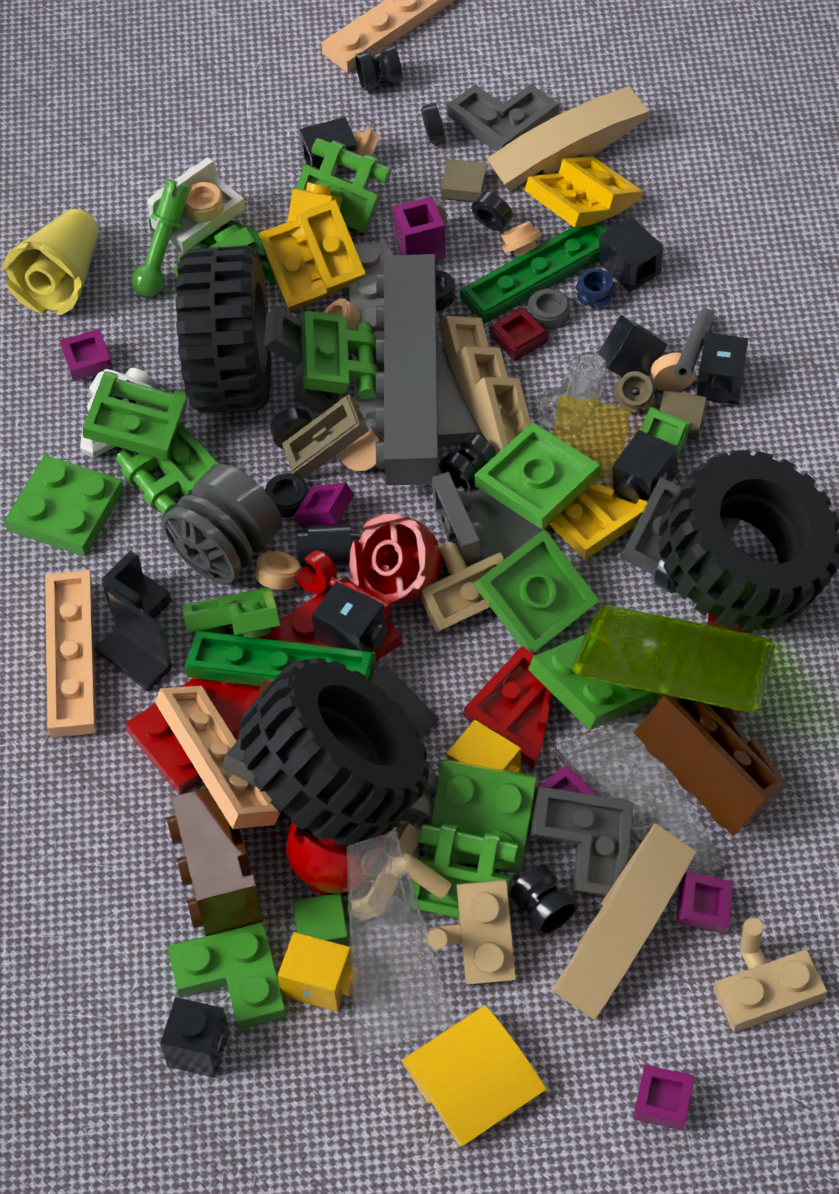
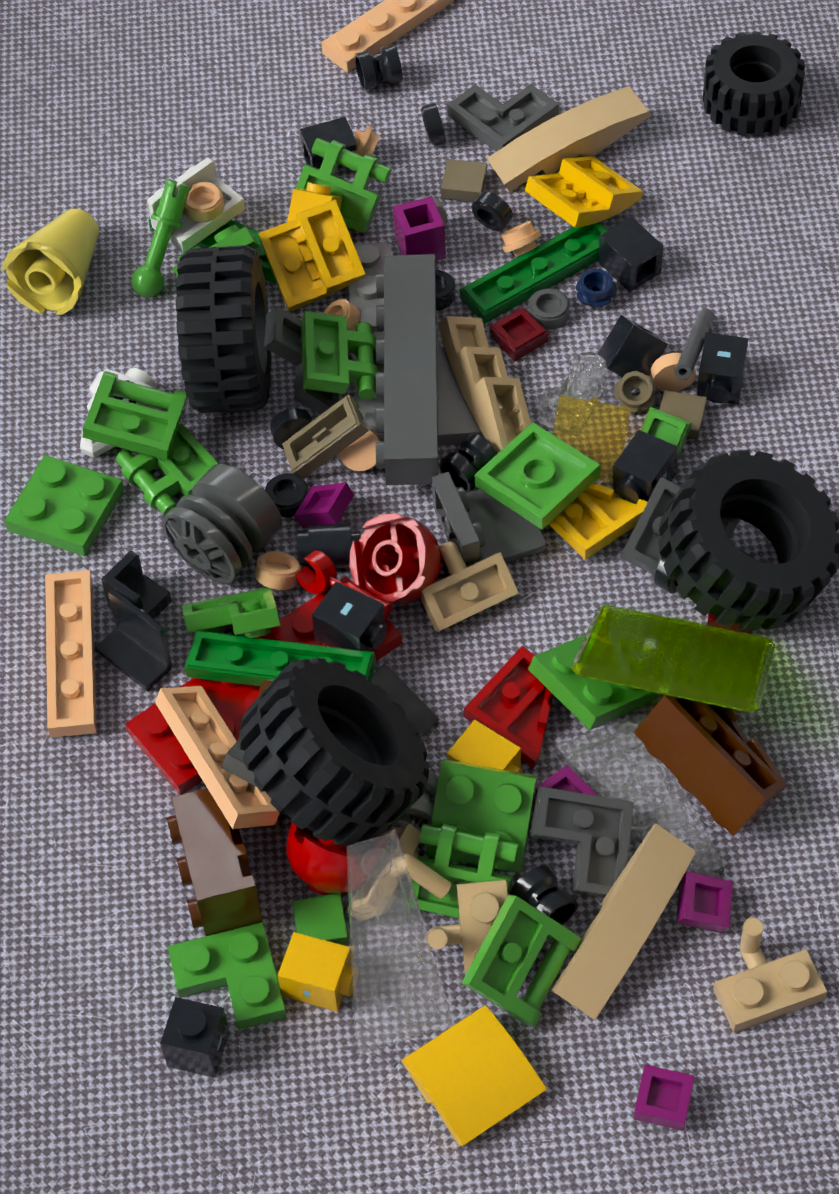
magenta plate [59,329,113,381] -> none
bright green plate [473,529,600,653] -> none
none -> bright green plate [461,895,582,1028]
none -> black tyre [702,31,805,137]

